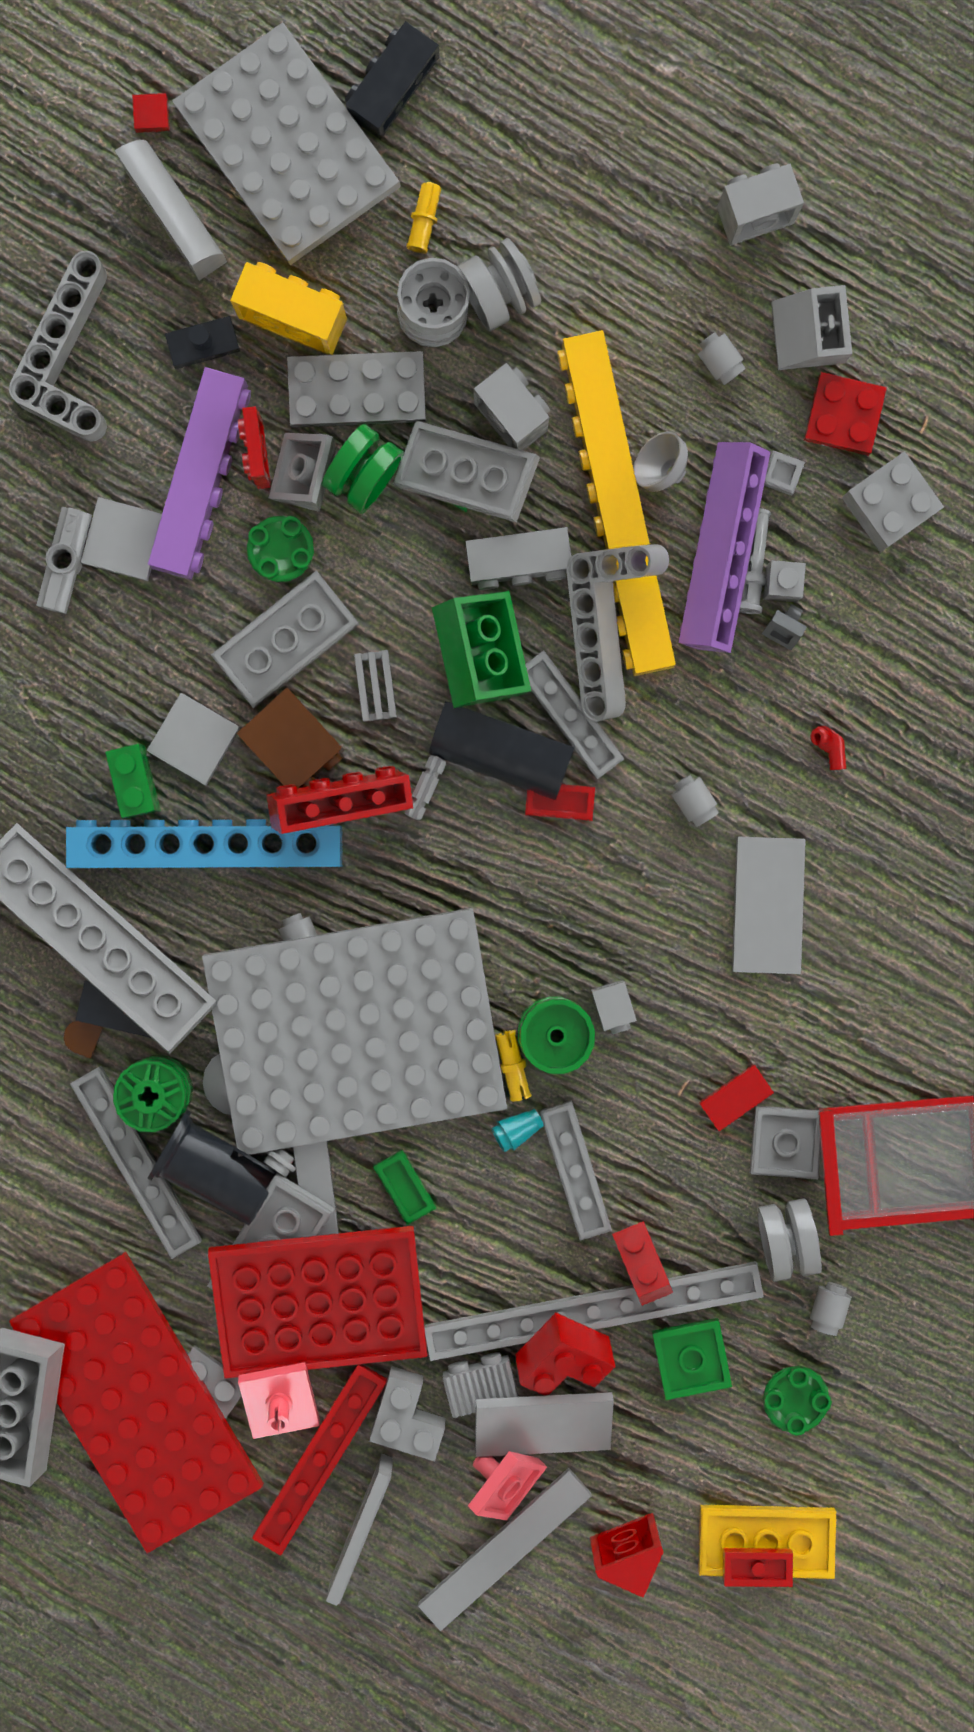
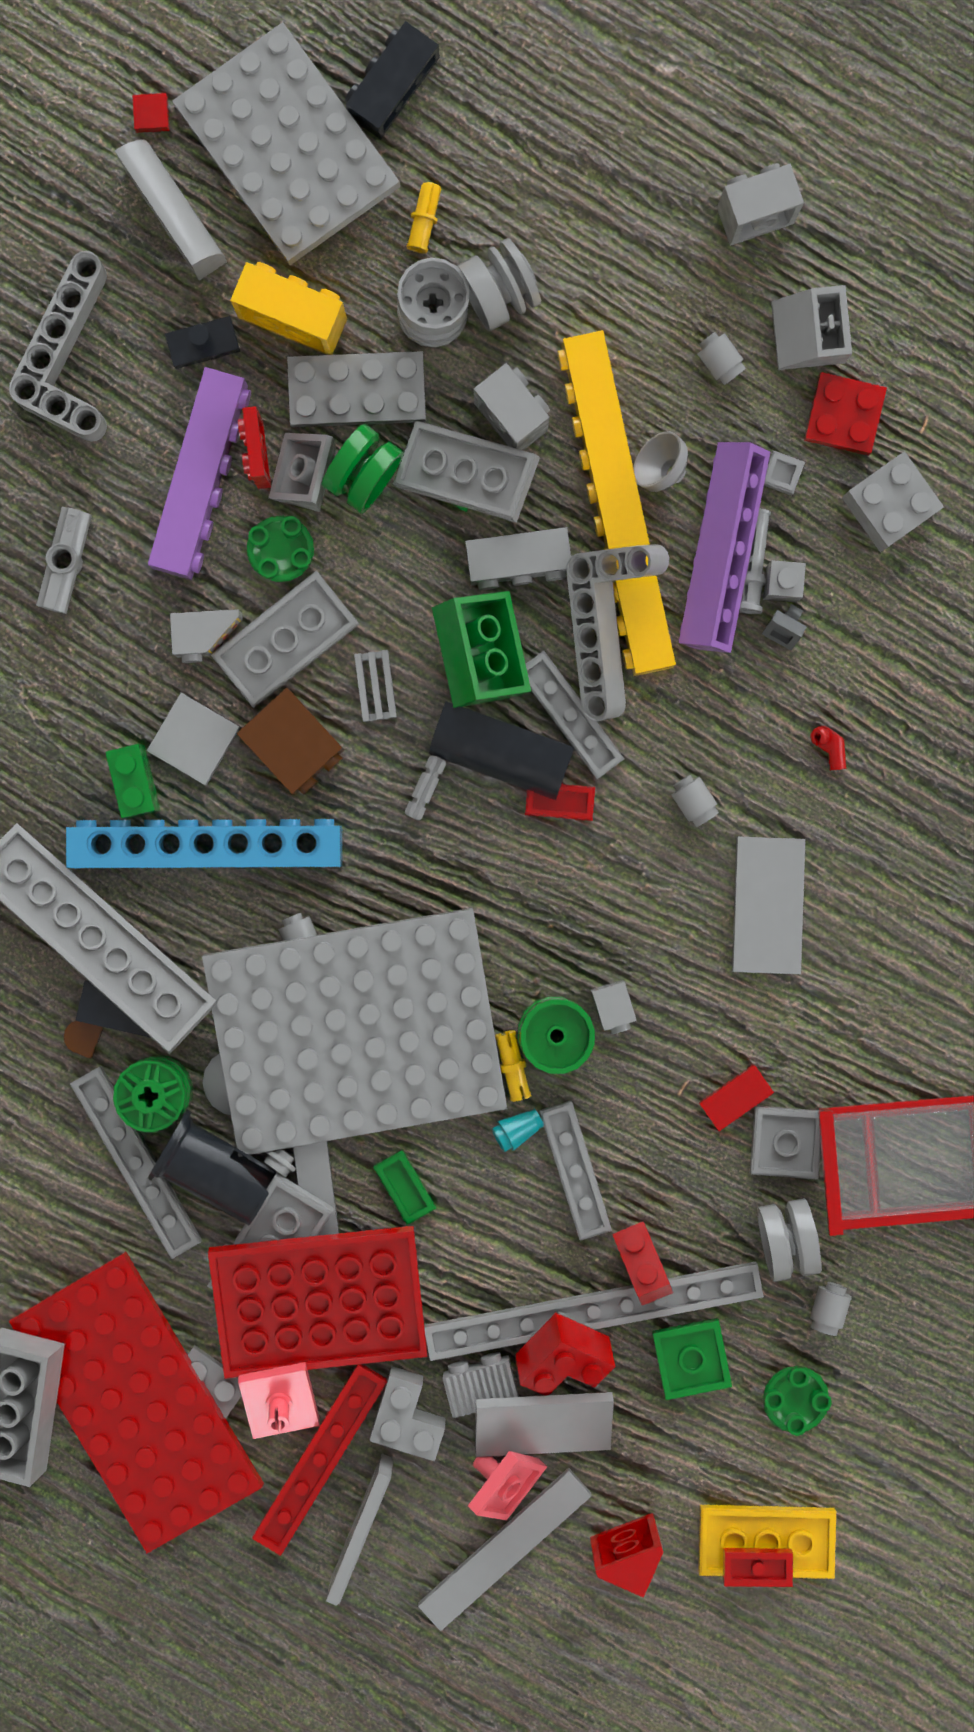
light grey tile [81,497,162,581] -> none
red brick [266,766,414,834] -> none
none -> light grey slope [170,609,243,663]

